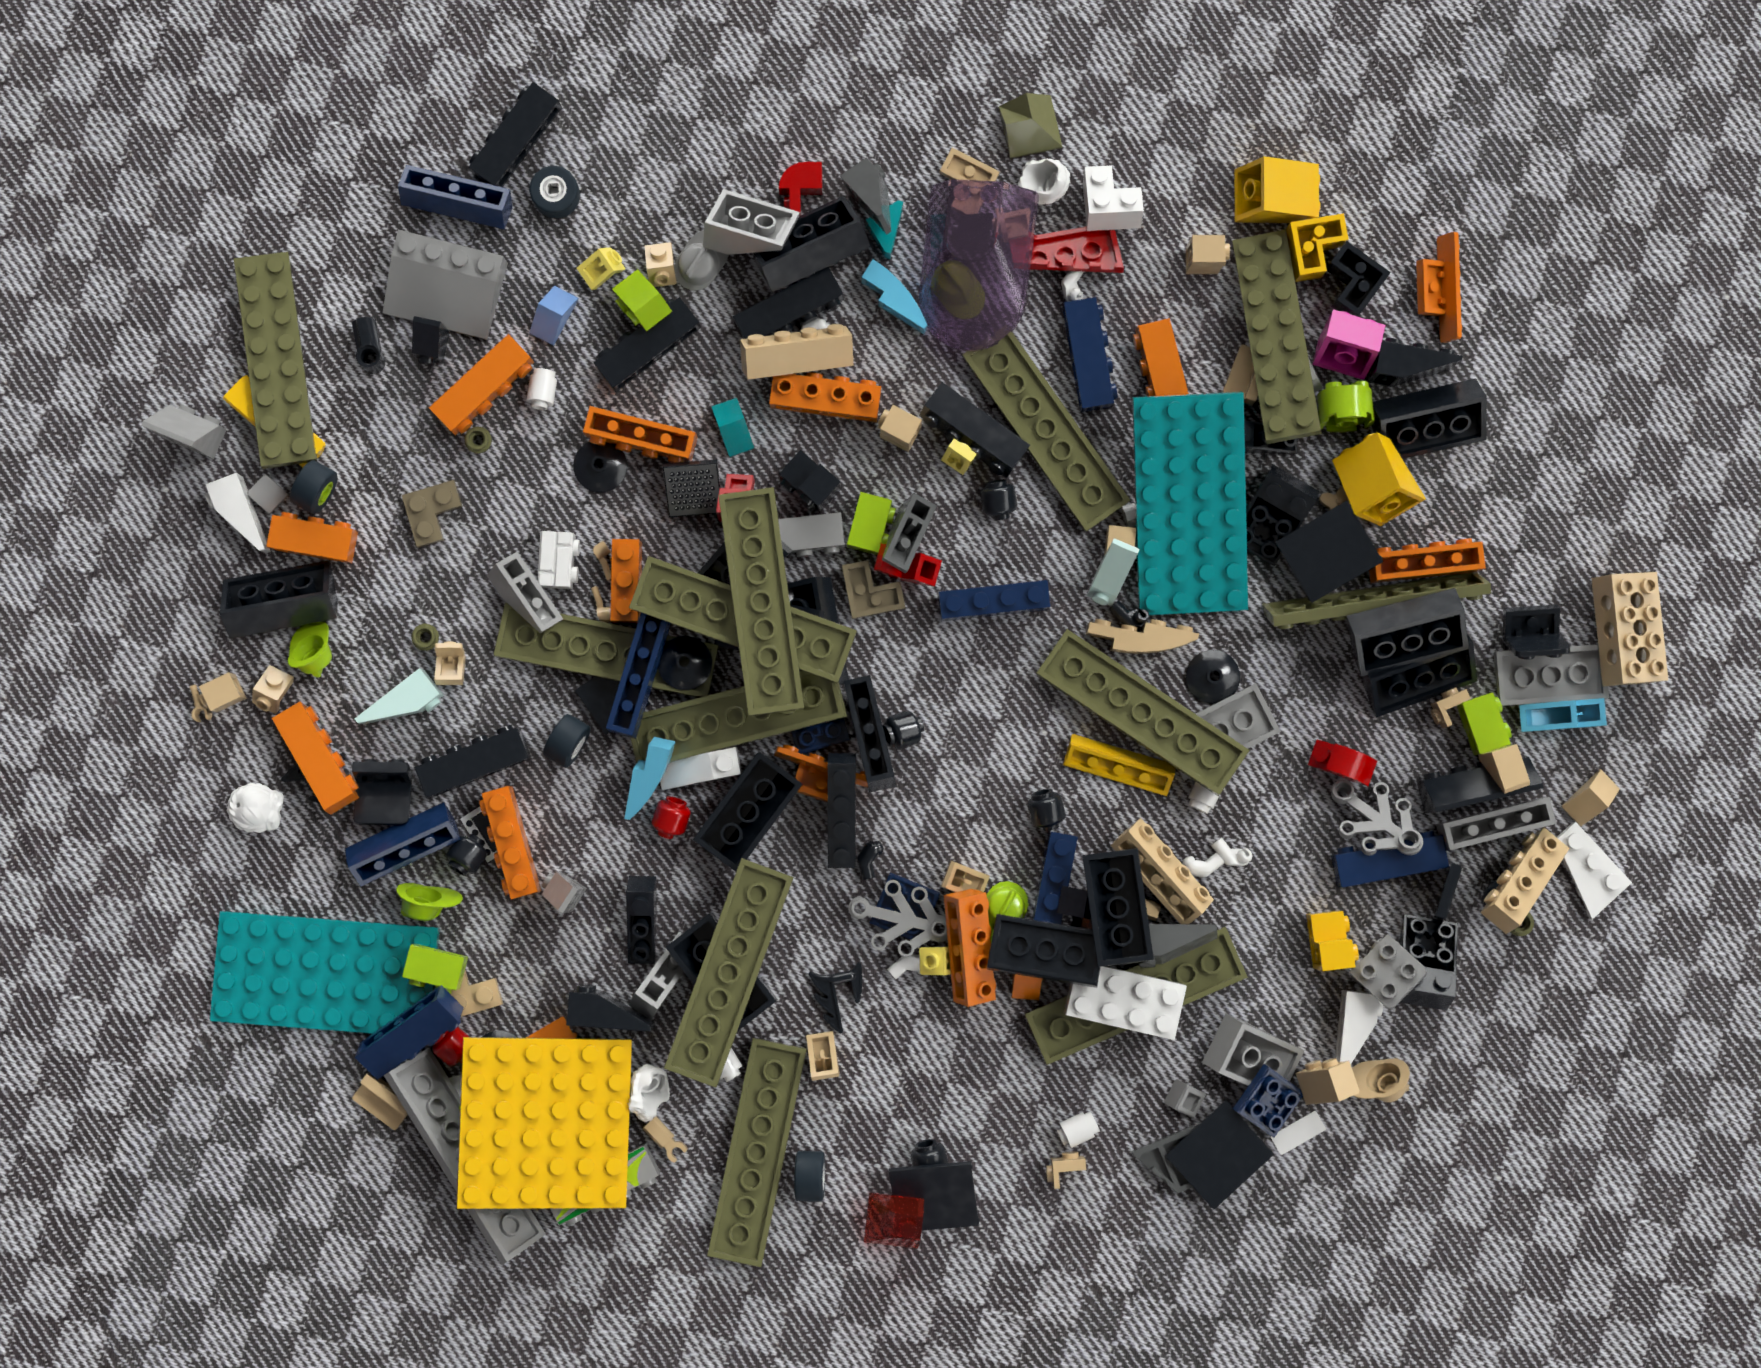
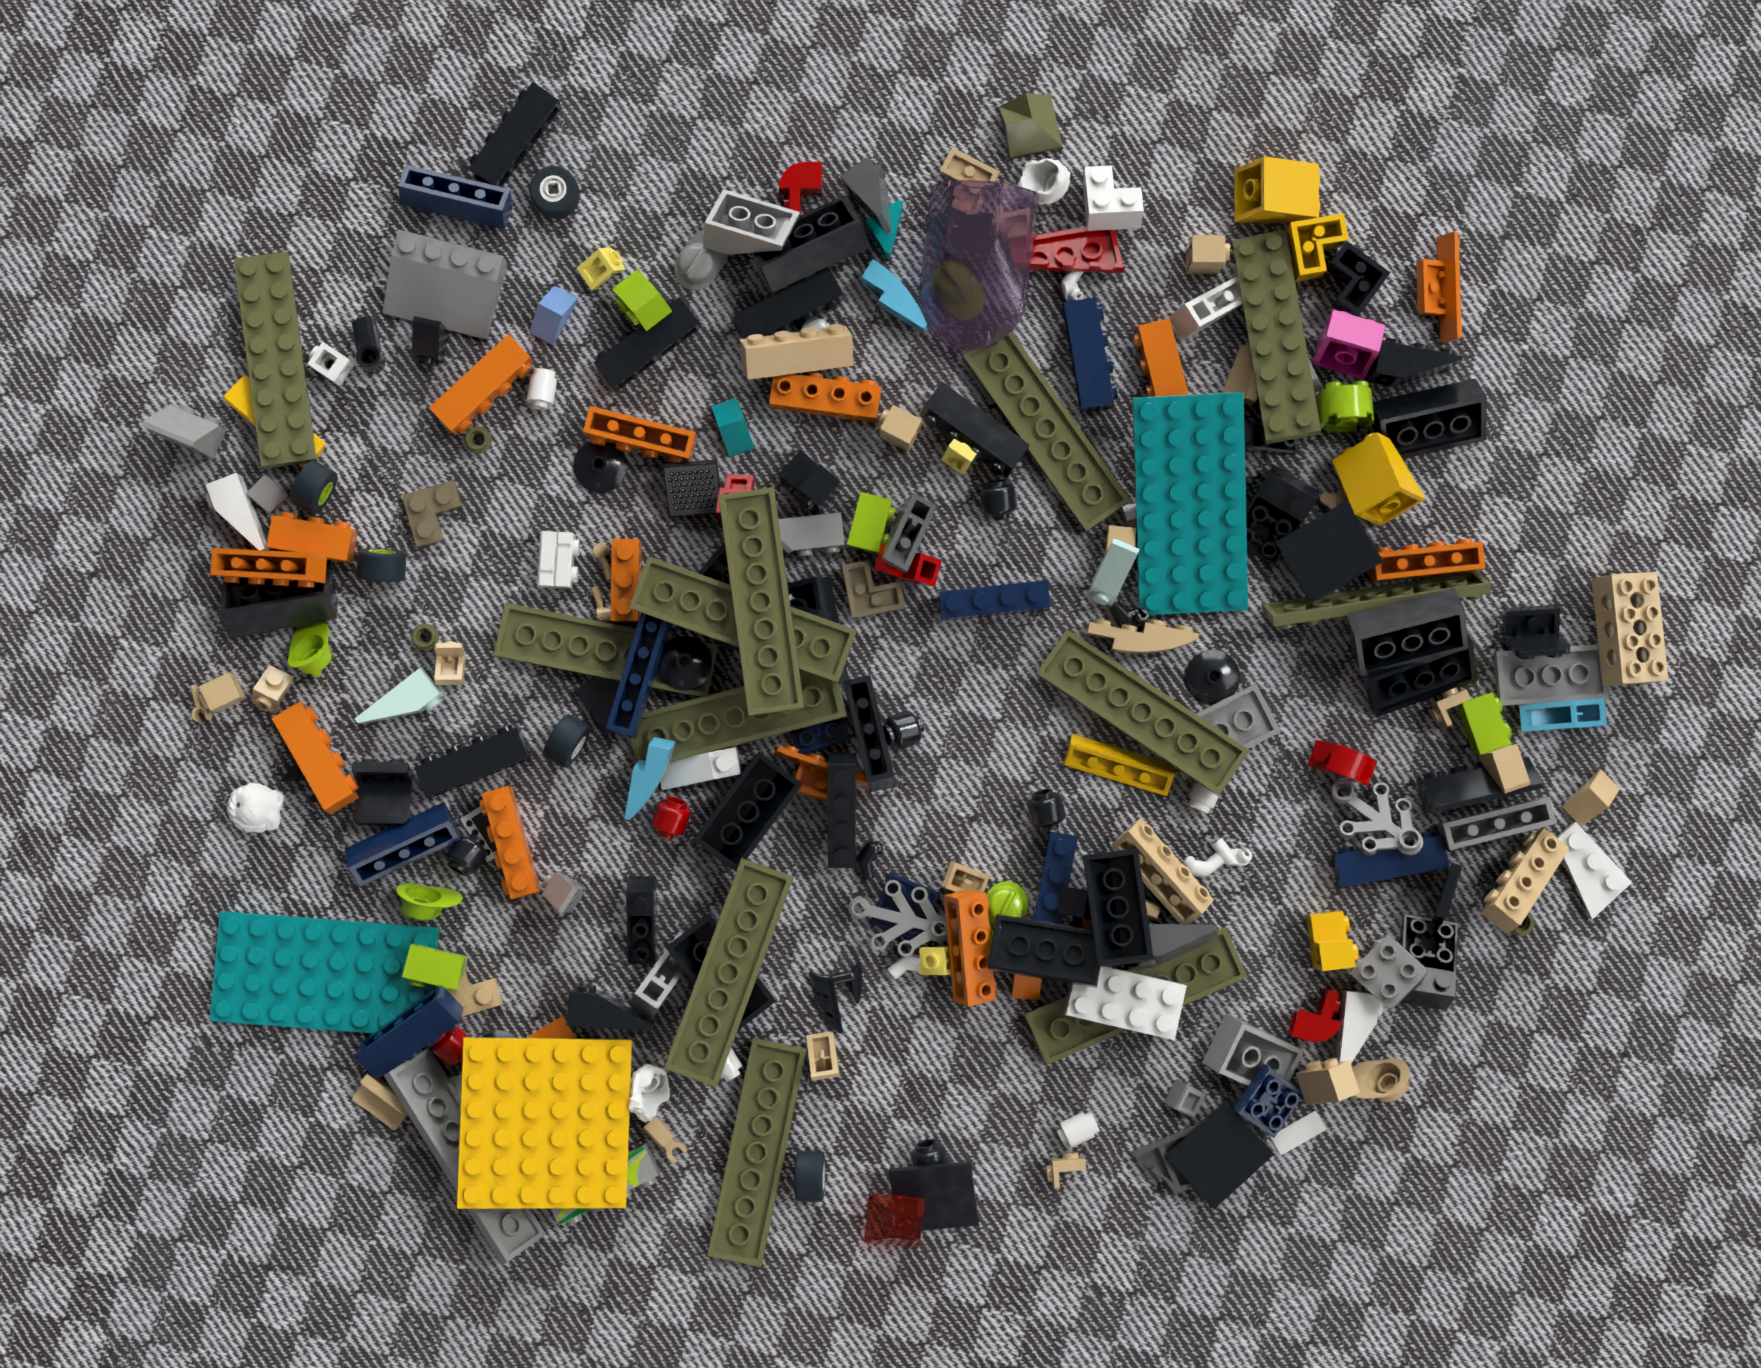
light grey slope [486,552,563,633] -> none
tan bracket [645,242,677,287] -> none
none -> orange brick [210,548,327,588]
none -> white brick [307,342,355,387]
none -> black wheel [356,548,407,582]
none -> white slope [1169,276,1243,340]
none -> red brick [1287,988,1342,1042]

